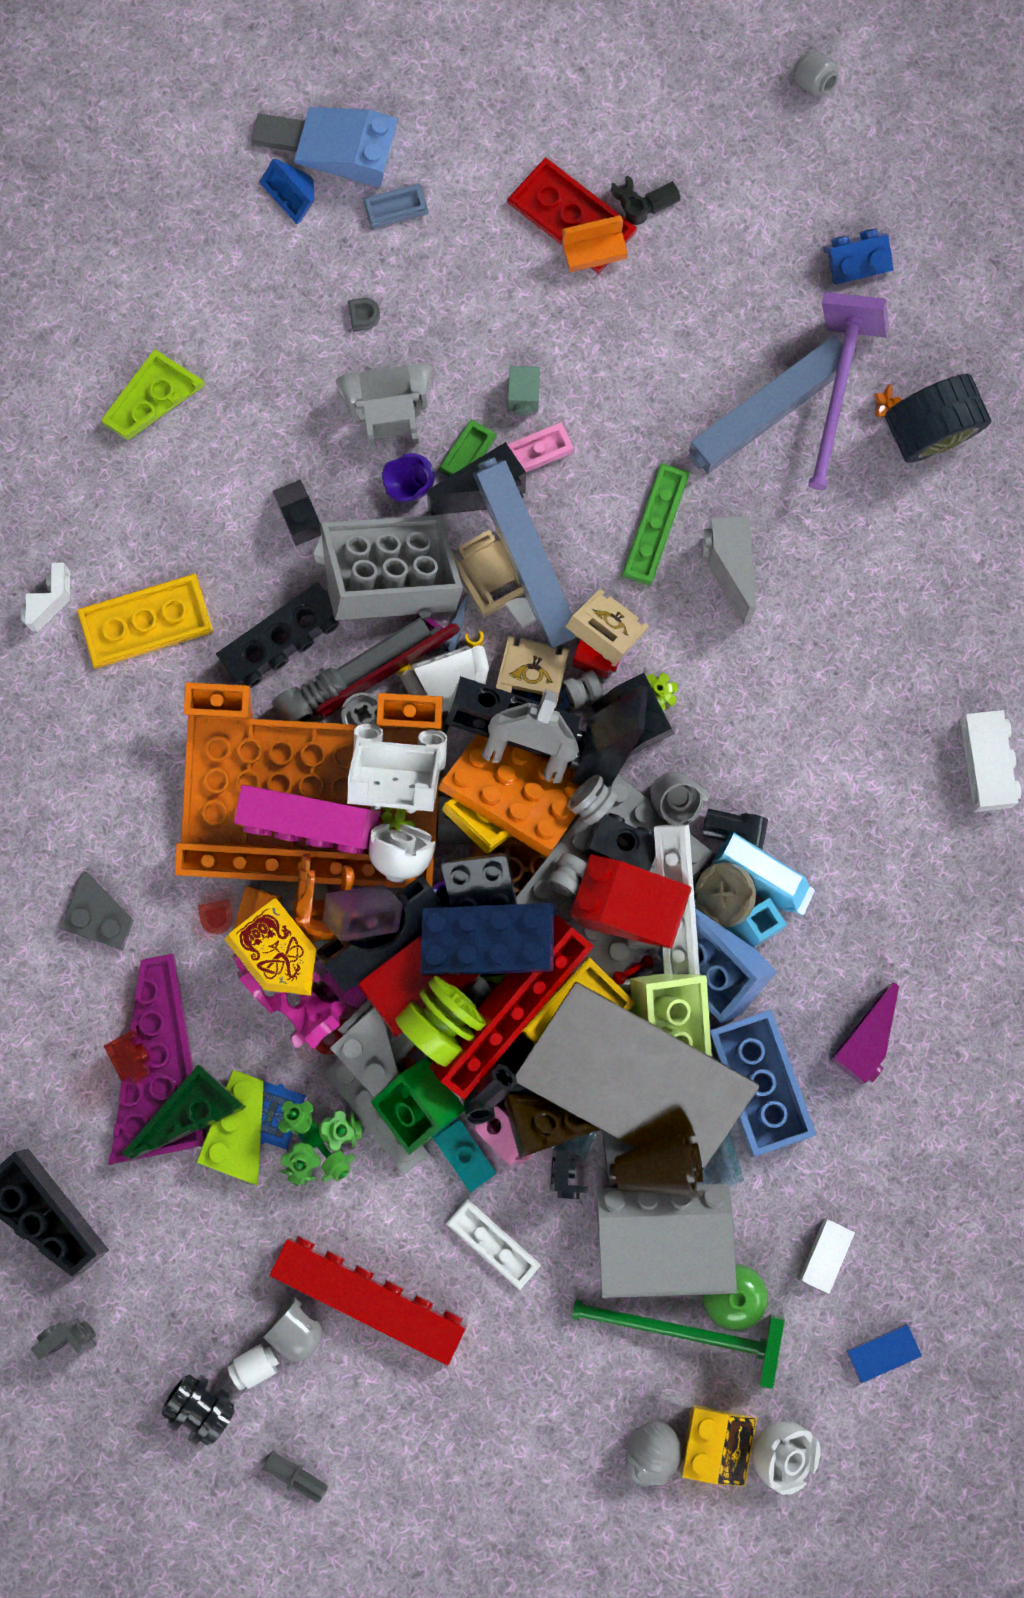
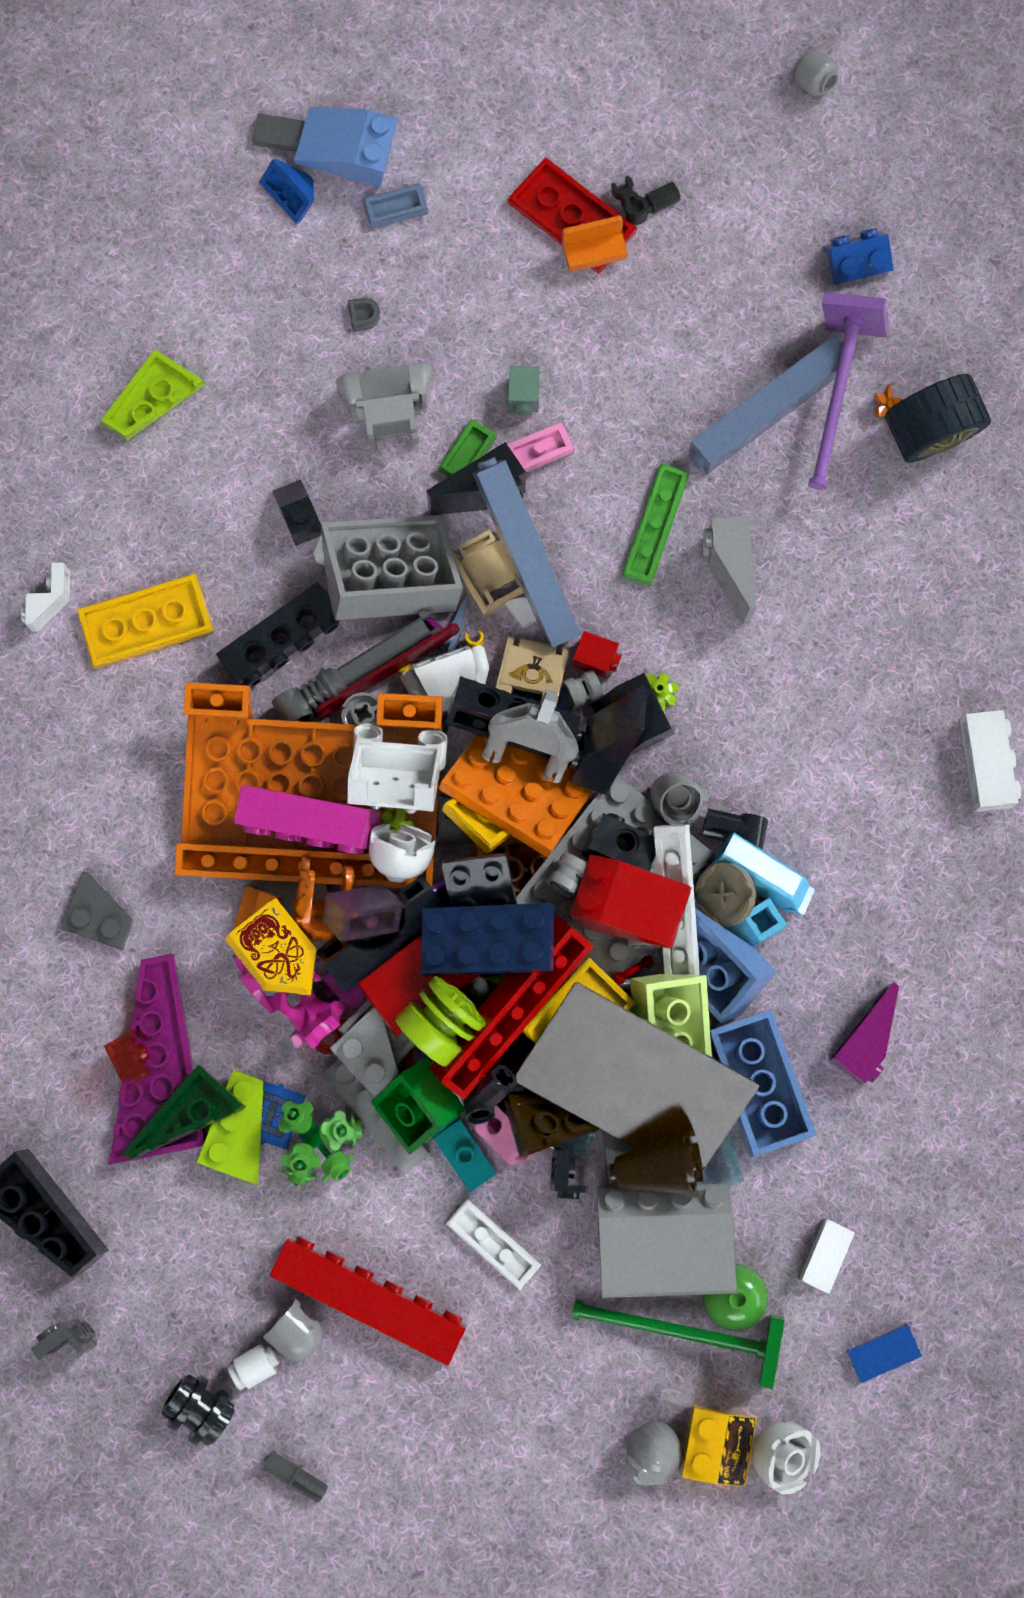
clear red tile [198,899,234,935] -> none
dark purple hair [382,453,435,502] -> none
tan container [565,589,649,665] -> none
light grey wheel [567,774,618,826] -> none

